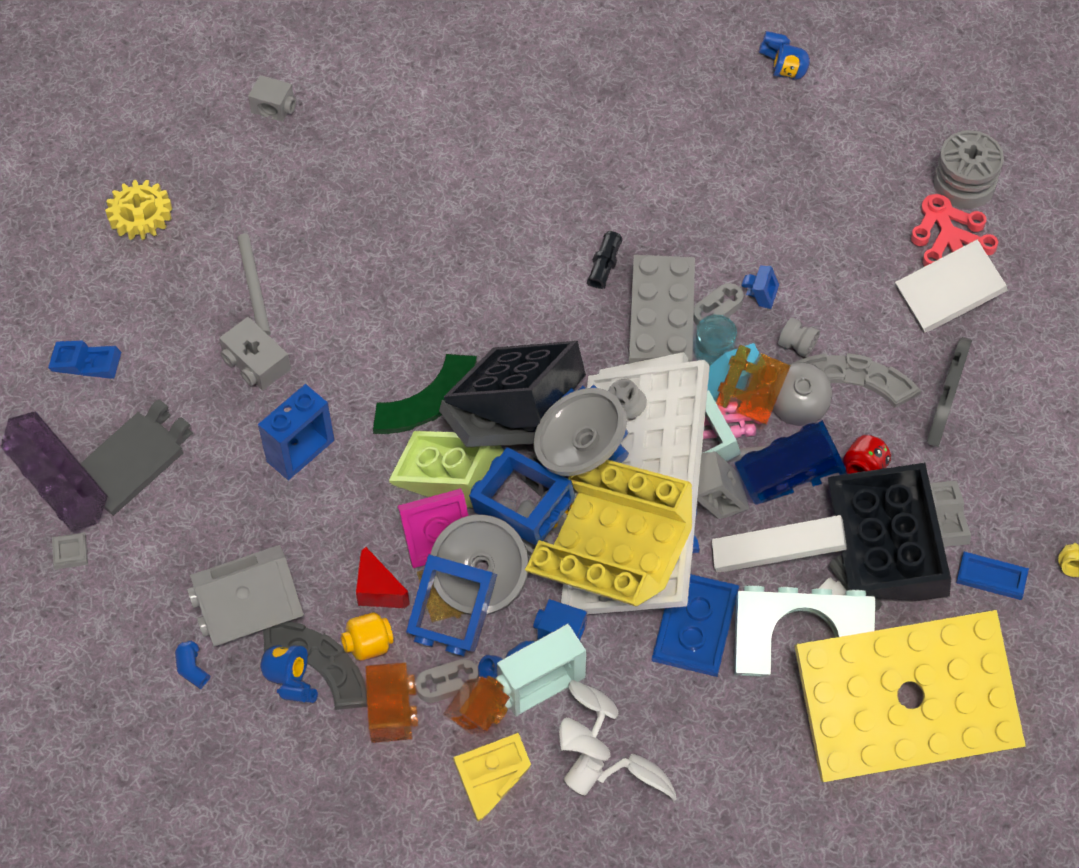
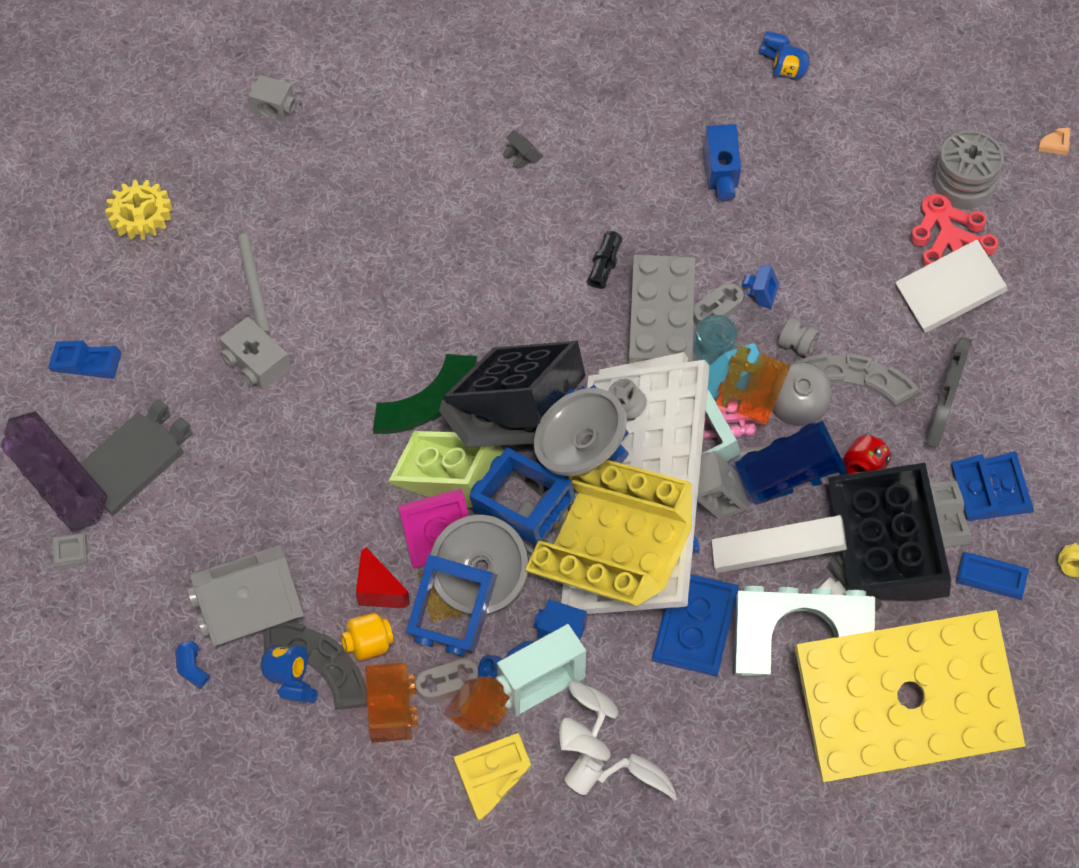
blue window [258,384,335,481] -> none
none -> dark grey tile [503,130,544,169]
none -> blue torso [702,124,741,201]
none -> blue slope [952,451,1034,521]
none -> light nougat tile [1038,128,1070,155]

